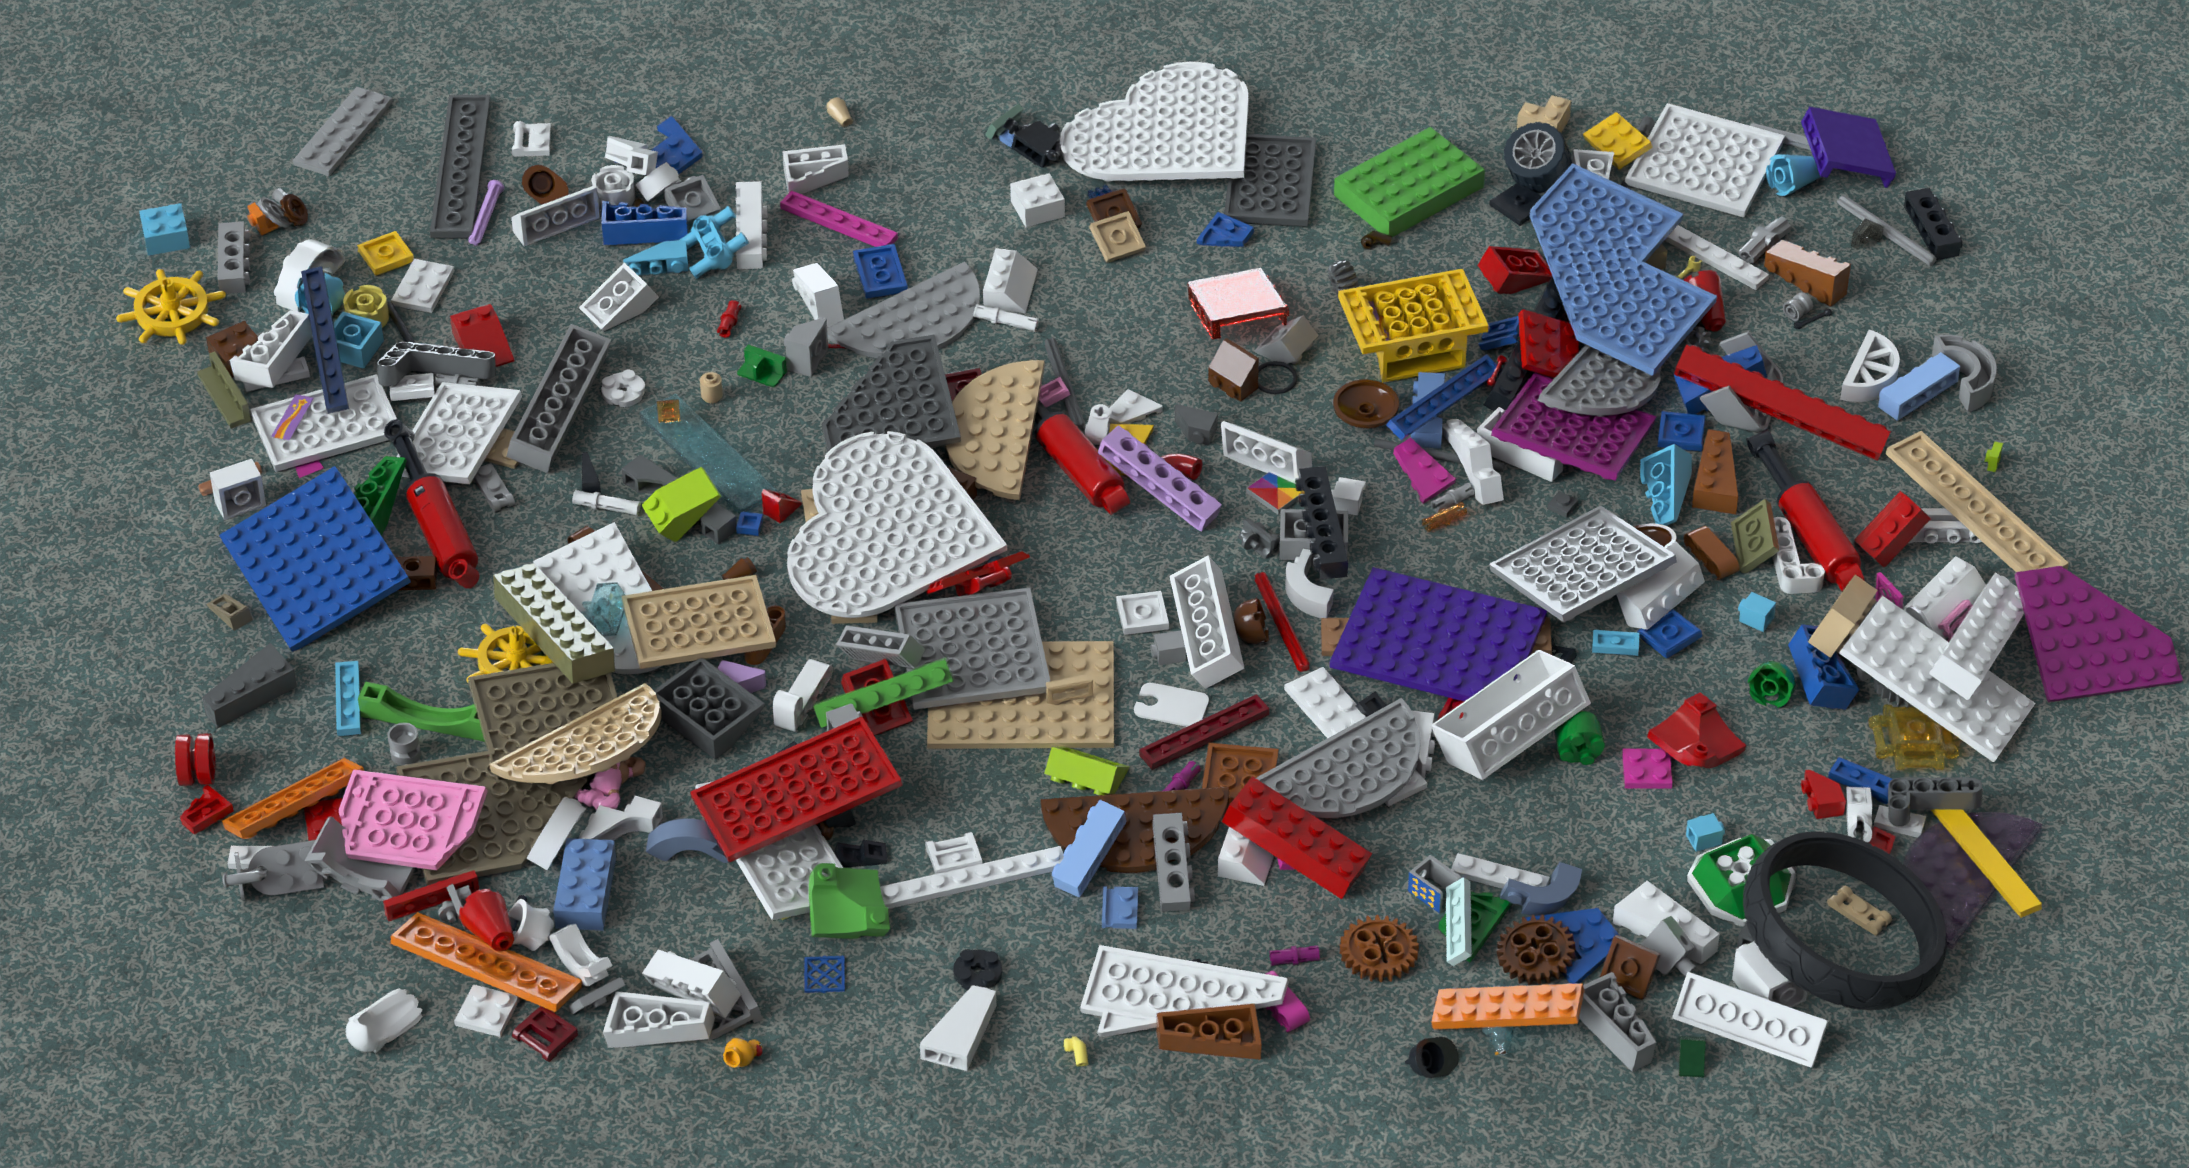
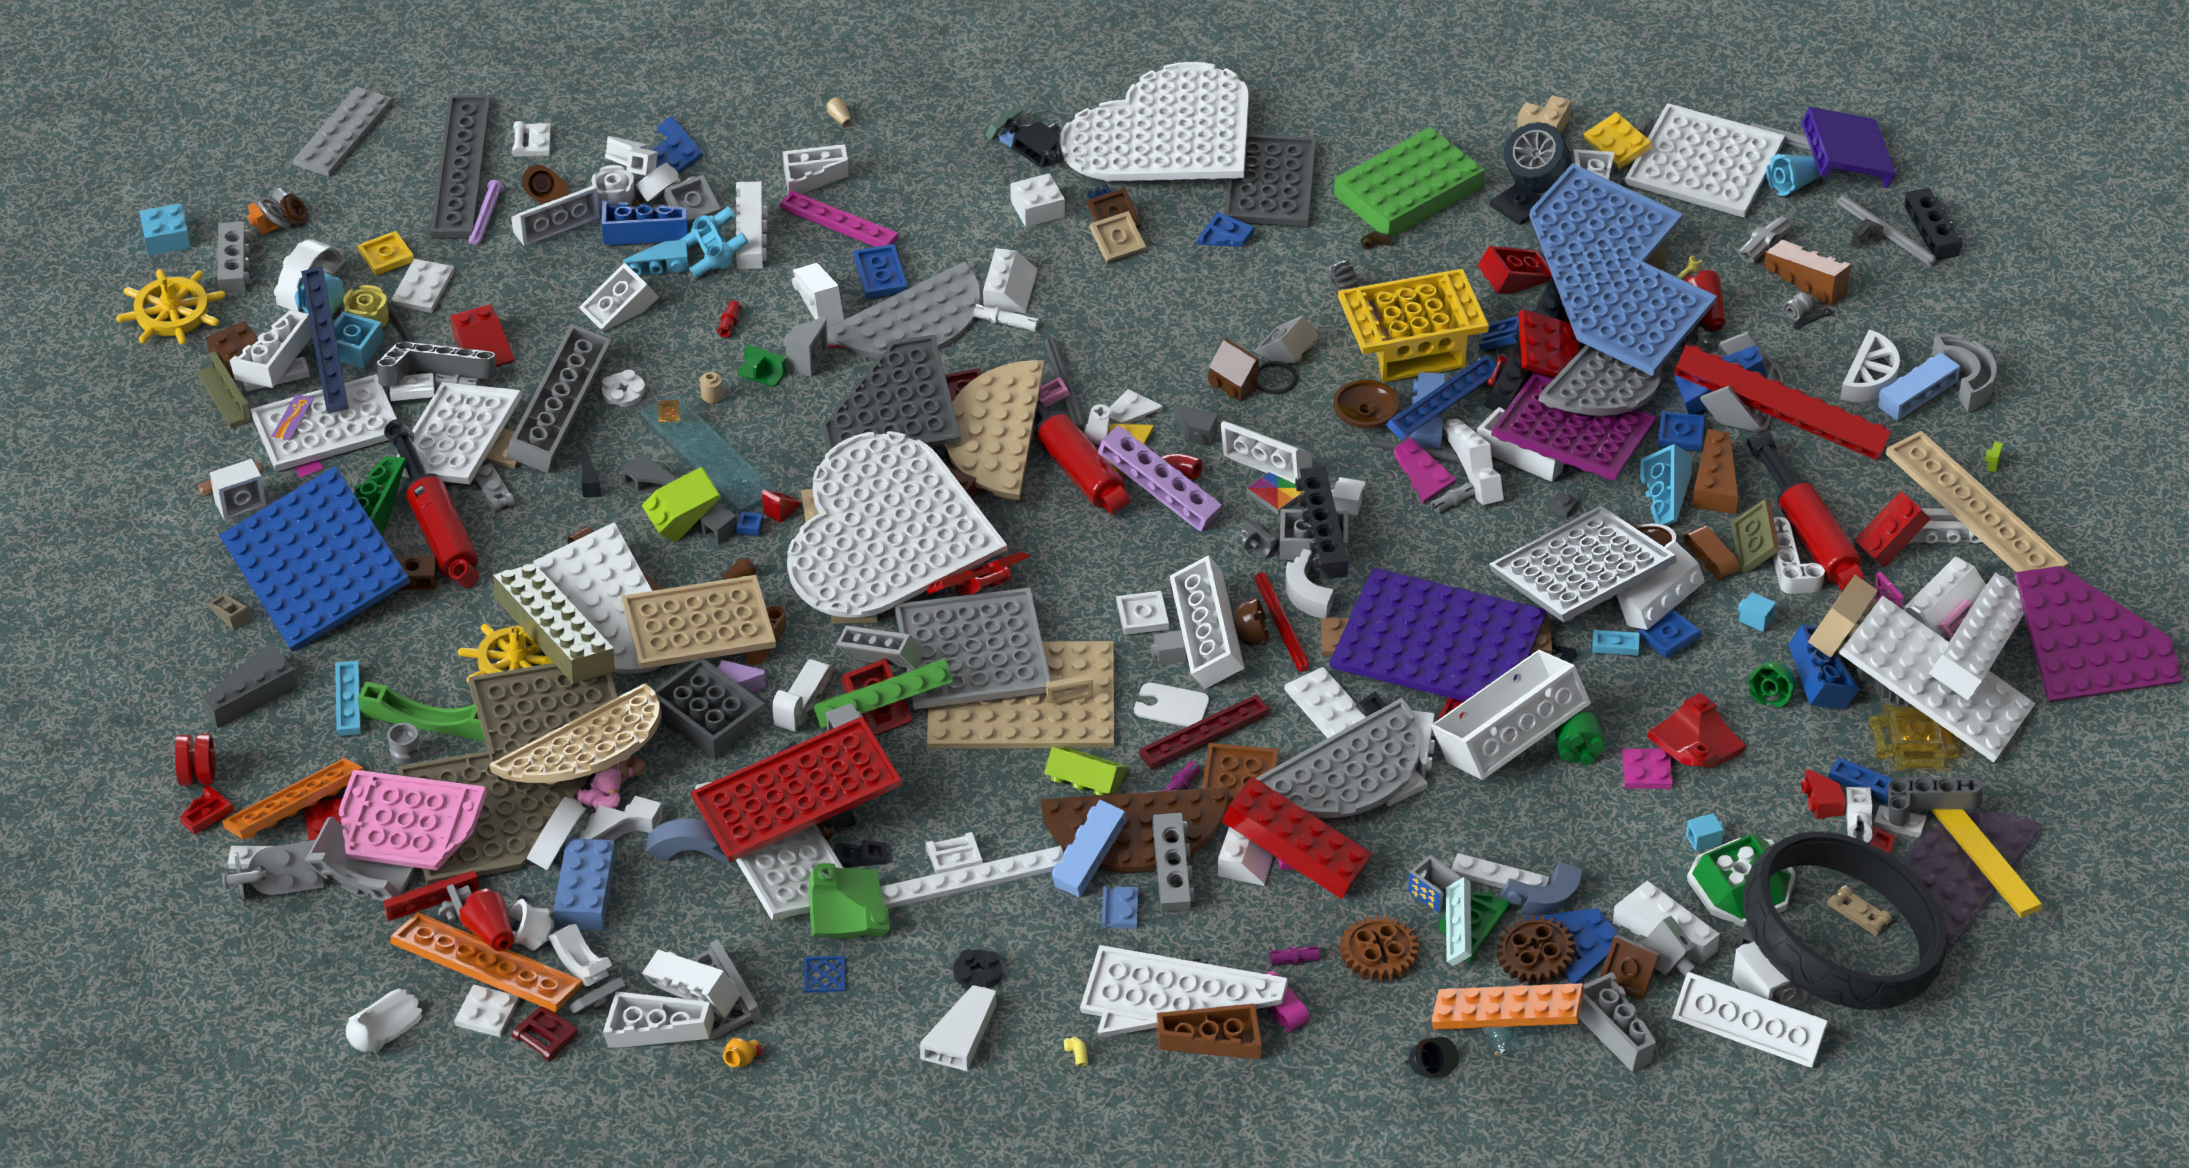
white pin [572,490,641,516] -> none
clear light blue brick [581,582,625,636] -> none
panel [1187,268,1289,340] -> none
clear orange pin [1422,502,1467,532] -> none
white plate [1664,225,1769,290] -> none
dark green slope [1678,1036,1706,1078] -> none

